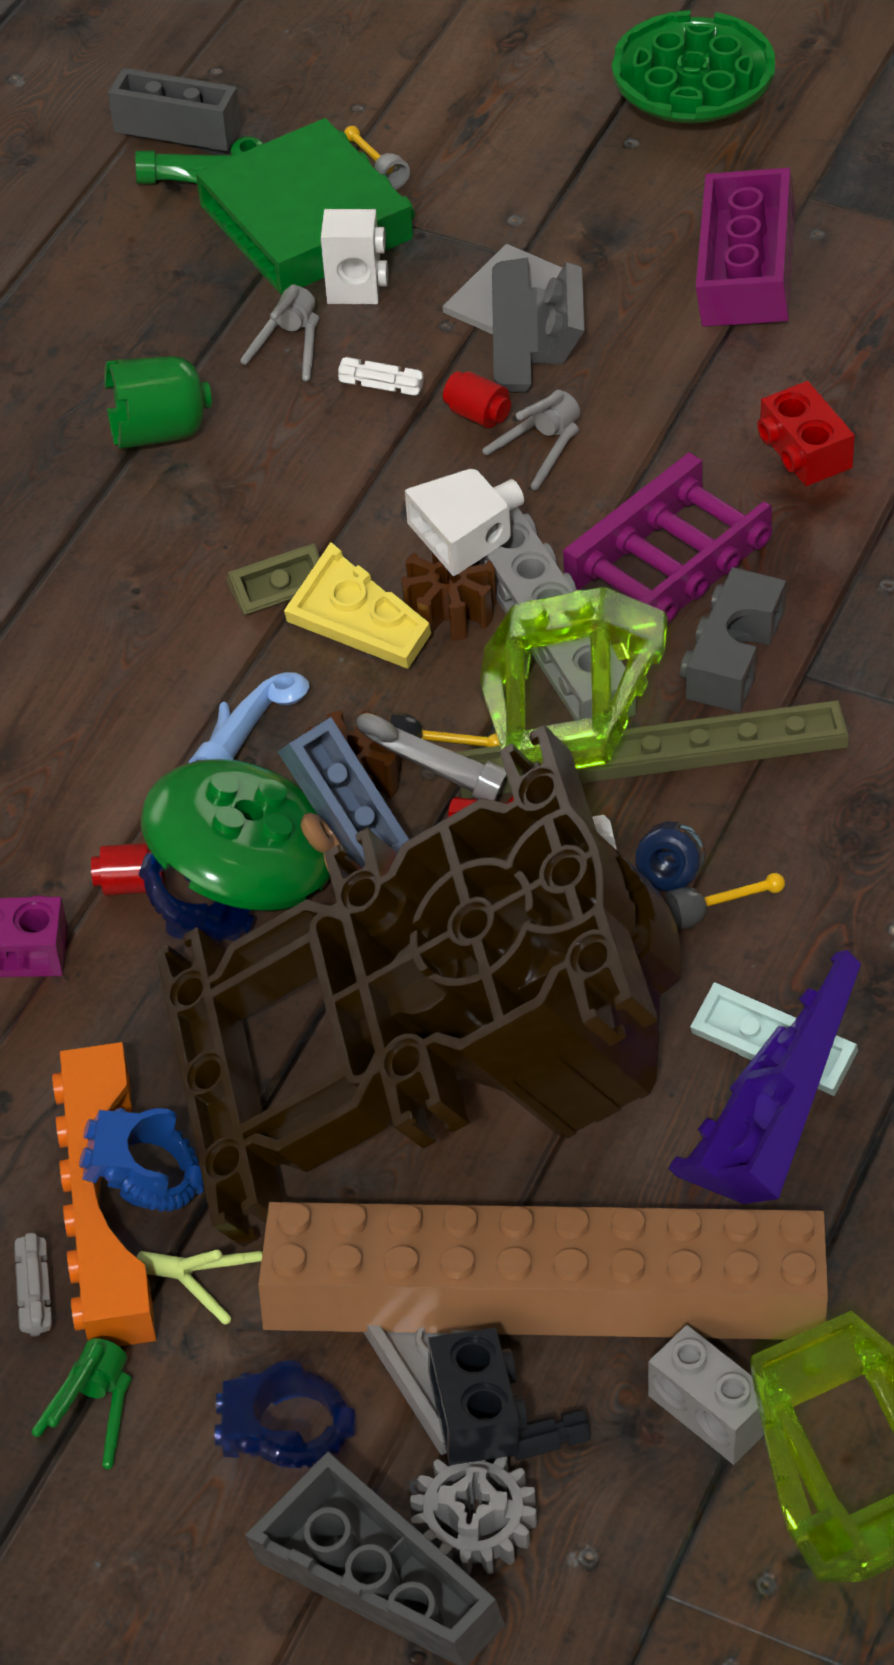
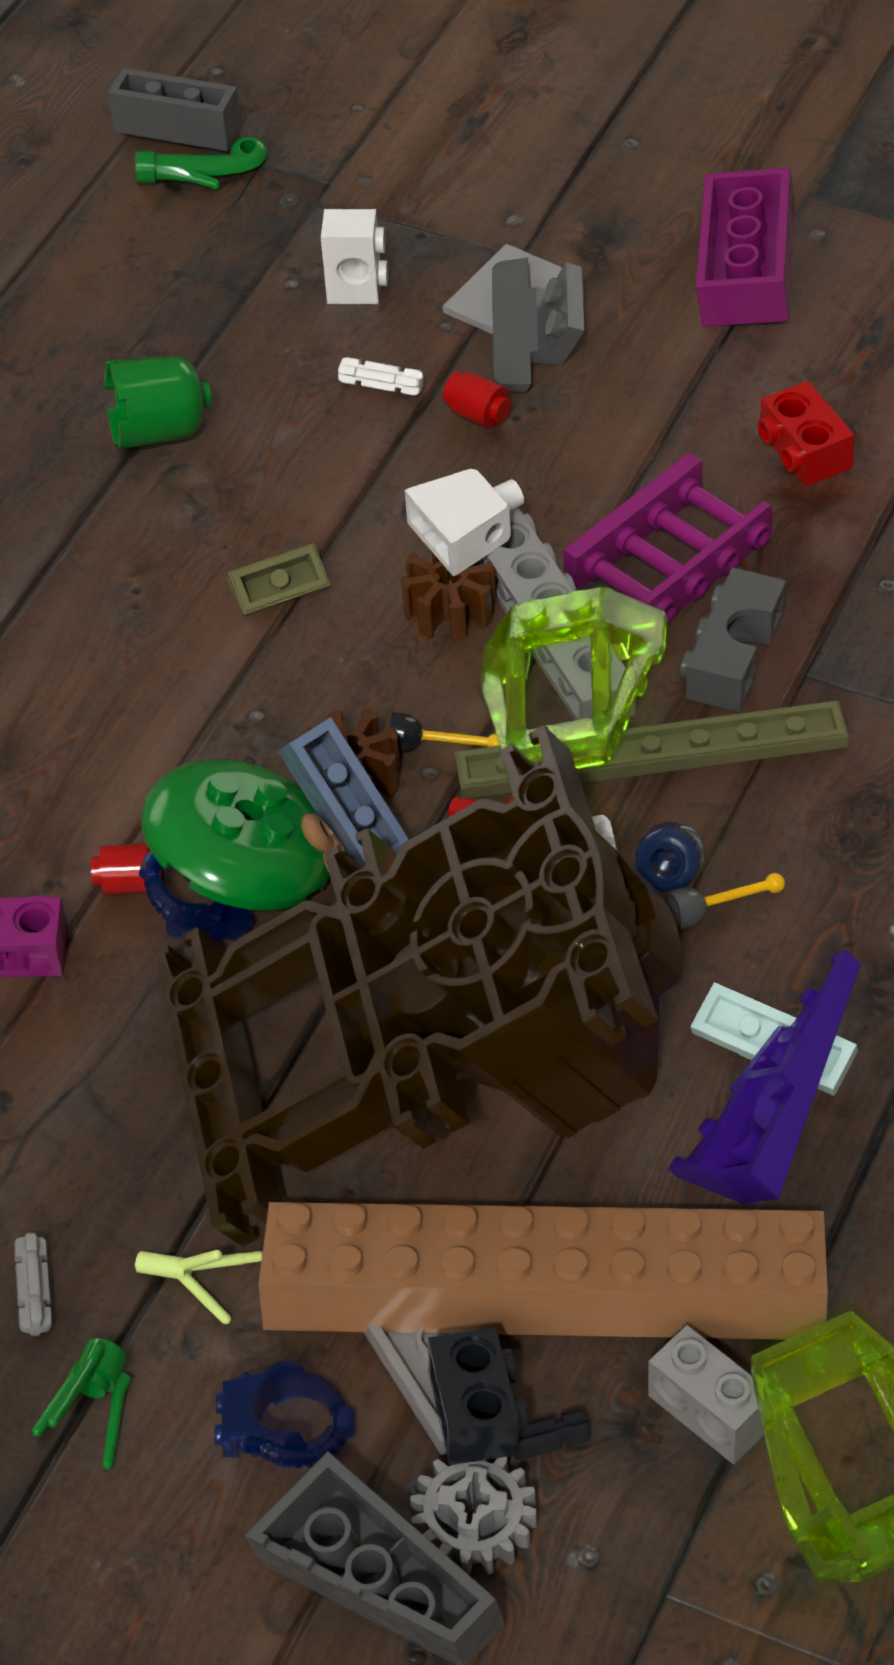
orange arch [52,1042,156,1347] -> none
blue piece [79,1108,204,1212] -> none
light blue plant [189,672,309,763] -> none
green brick [196,118,415,296] -> none
light grey plant [240,285,319,382] -> none
light yellow wing [284,542,431,669] -> none
light grey hinge [344,126,410,190] -> none
light grey plant [356,713,507,801] -> none
light grey plant [483,389,580,491] -> none
green brick [612,10,775,124] -> none

